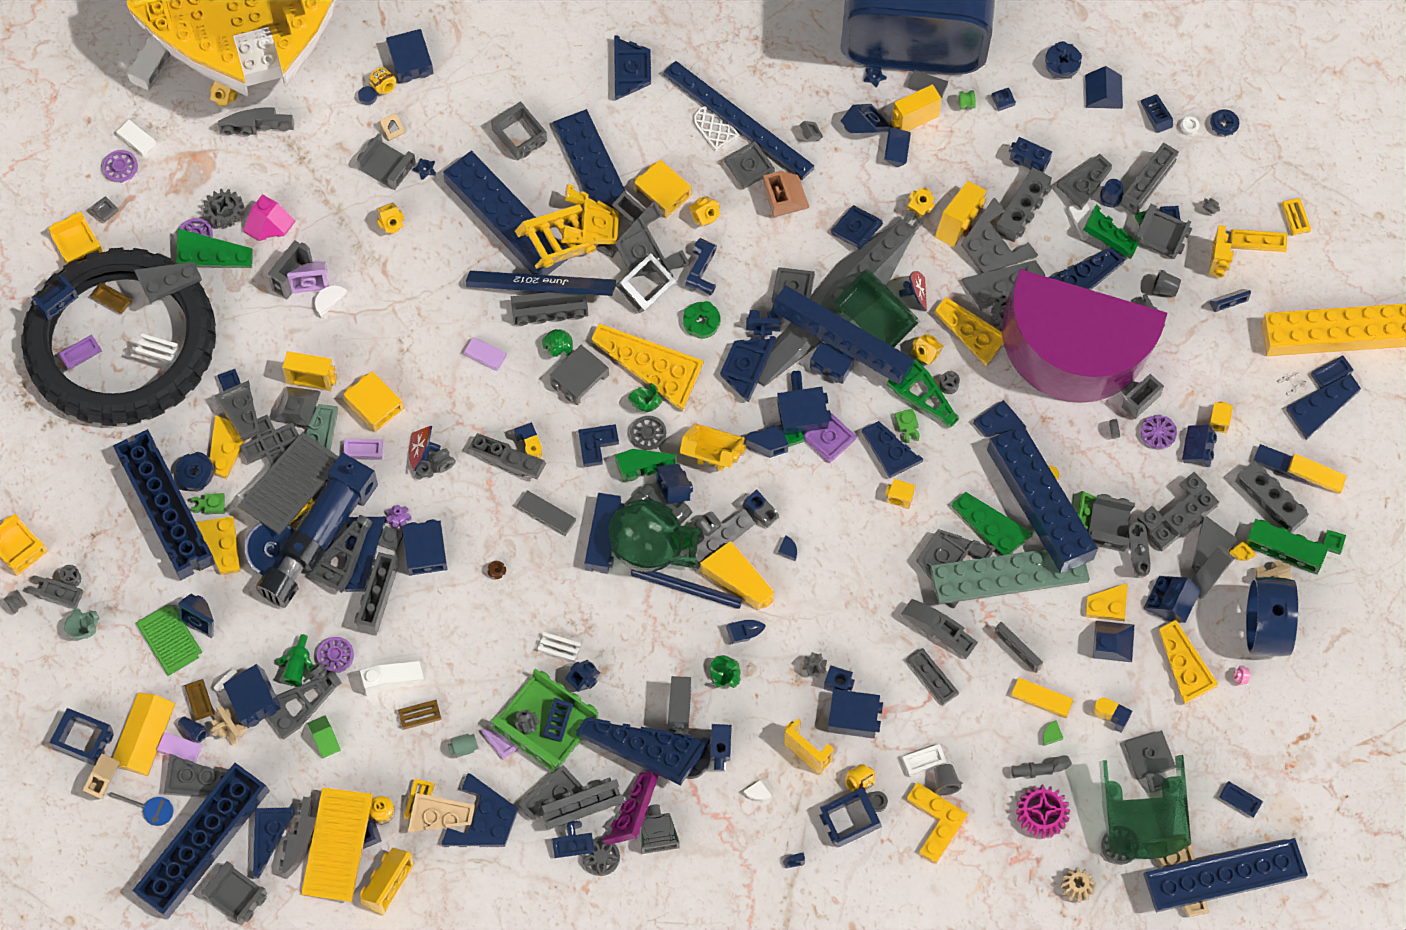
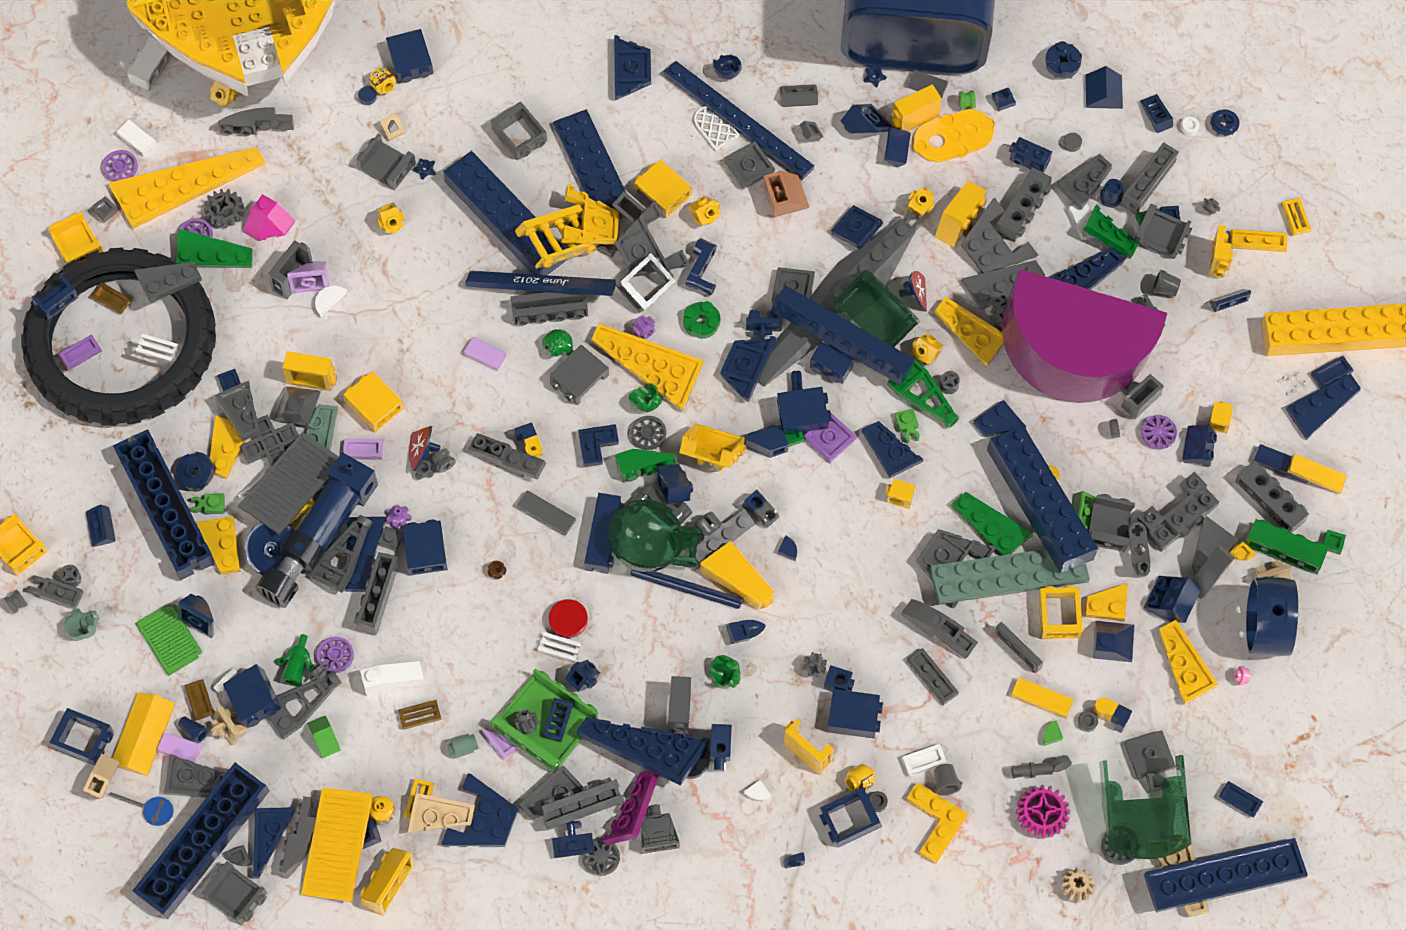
none -> dark blue slope [86,504,116,547]
none -> yellow wing [108,147,266,229]
none -> dark grey tile [225,845,252,866]
none -> red tile [549,599,588,639]
none -> medium lavender gear [633,315,655,339]
none -> dark blue hair [713,54,742,80]
none -> dark grey slope [780,84,818,107]
none -> yellow piece [913,109,995,162]
none -> yellow window [1038,586,1083,639]
none -> dark grey tile [1063,133,1082,152]
none -> dark grey tile [1078,711,1098,732]

